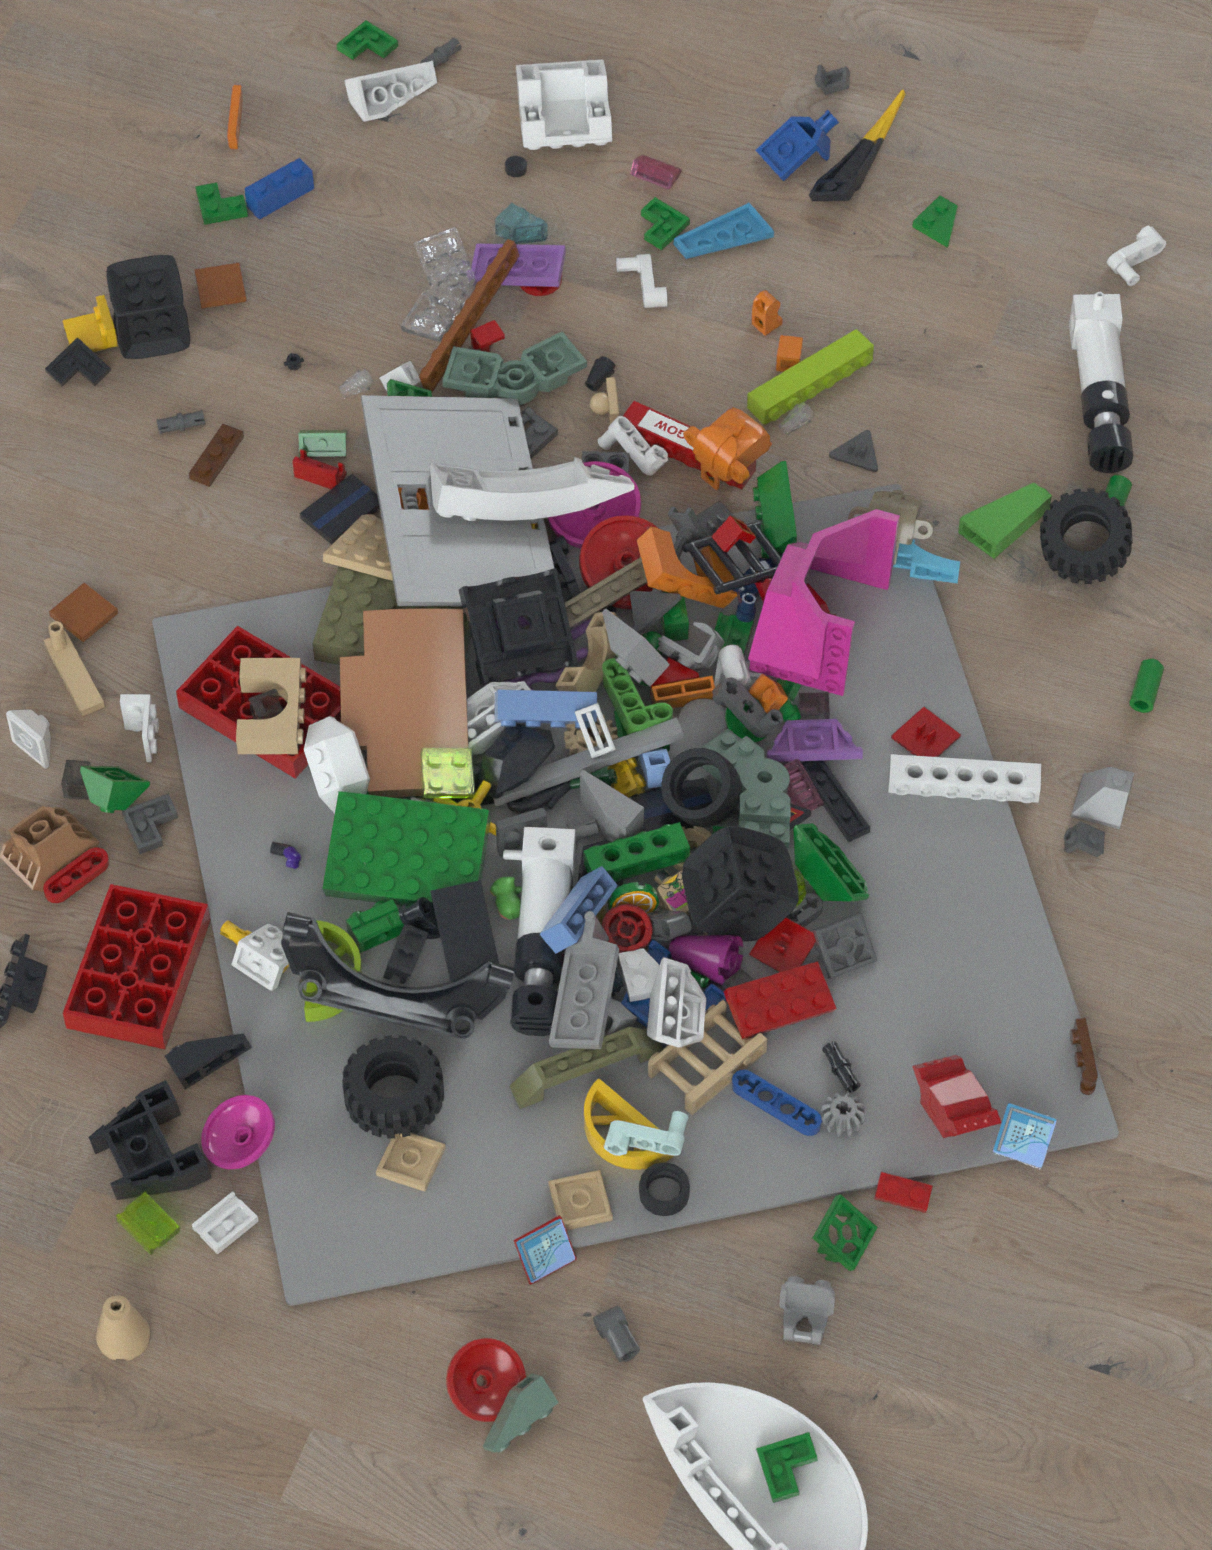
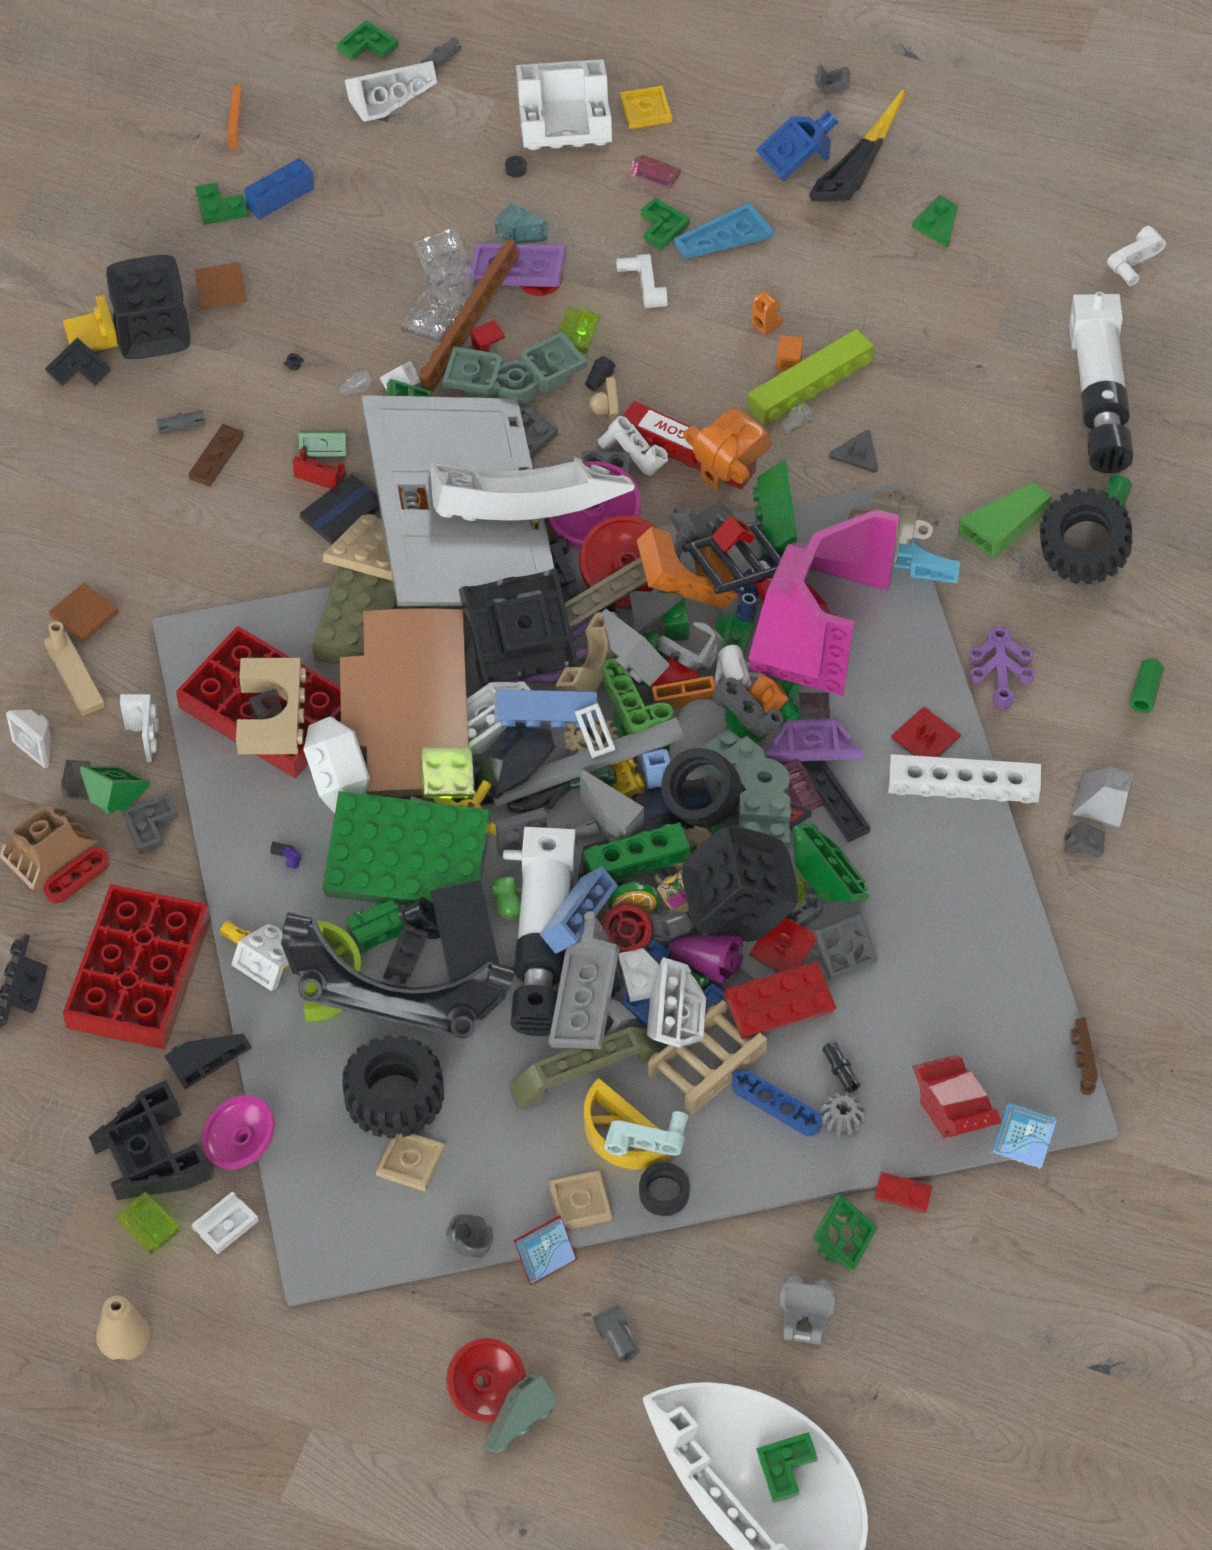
none -> dark grey hair [446,1214,493,1258]
none -> clear neon green plate [558,307,600,354]
none -> yellow tile [620,85,672,129]
none -> medium lavender plant [969,626,1035,710]

